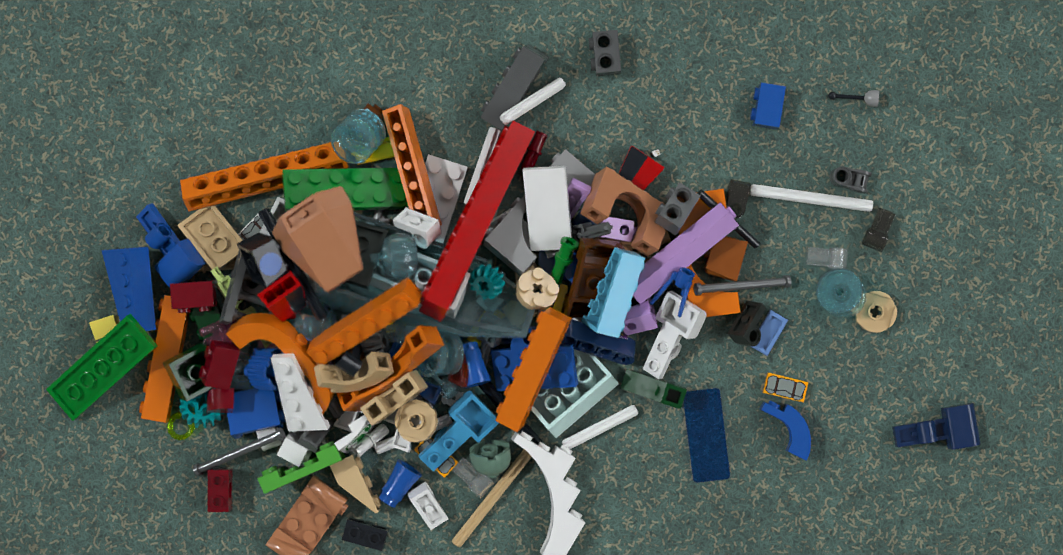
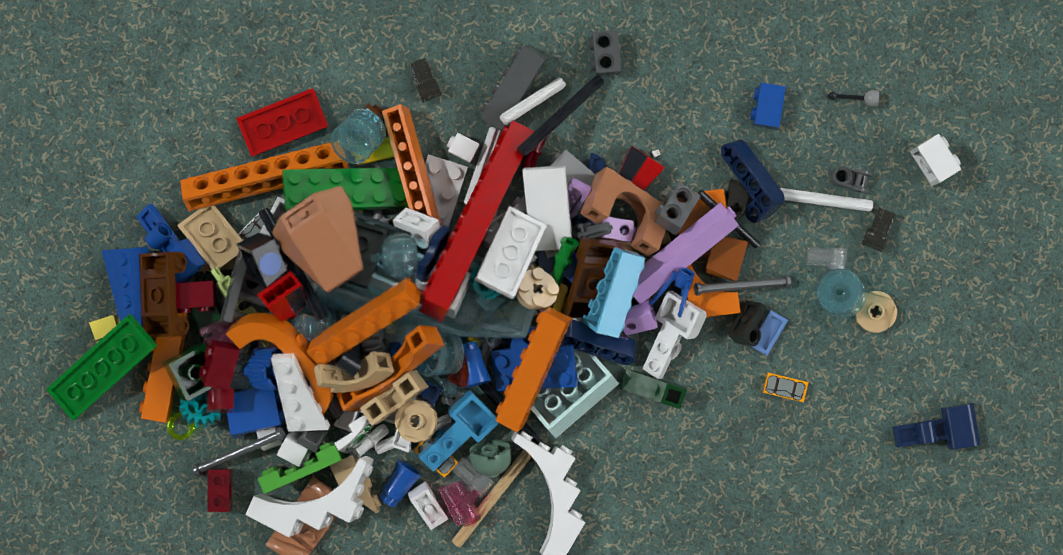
black brick [342,517,389,551] -> none
white axle [562,405,638,449] -> none
clear blue piece [683,388,730,483] -> none
blue arch [760,401,811,461] -> none
none -> reddish brown piece [139,252,189,337]
none -> red plate [236,88,329,157]
none -> white arch [246,456,374,537]
none -> clear smoke piece [409,58,442,103]
none -> dark blue tile [416,225,450,281]
none -> clear pink pin [439,480,481,527]
none -> white brick [447,133,480,164]
none -> white plate [474,206,547,299]
none -> black axle [517,75,604,156]
none -> dark blue tile [588,153,606,174]
none -> dark blue beam [721,139,785,223]
none -> white brick [910,134,961,186]

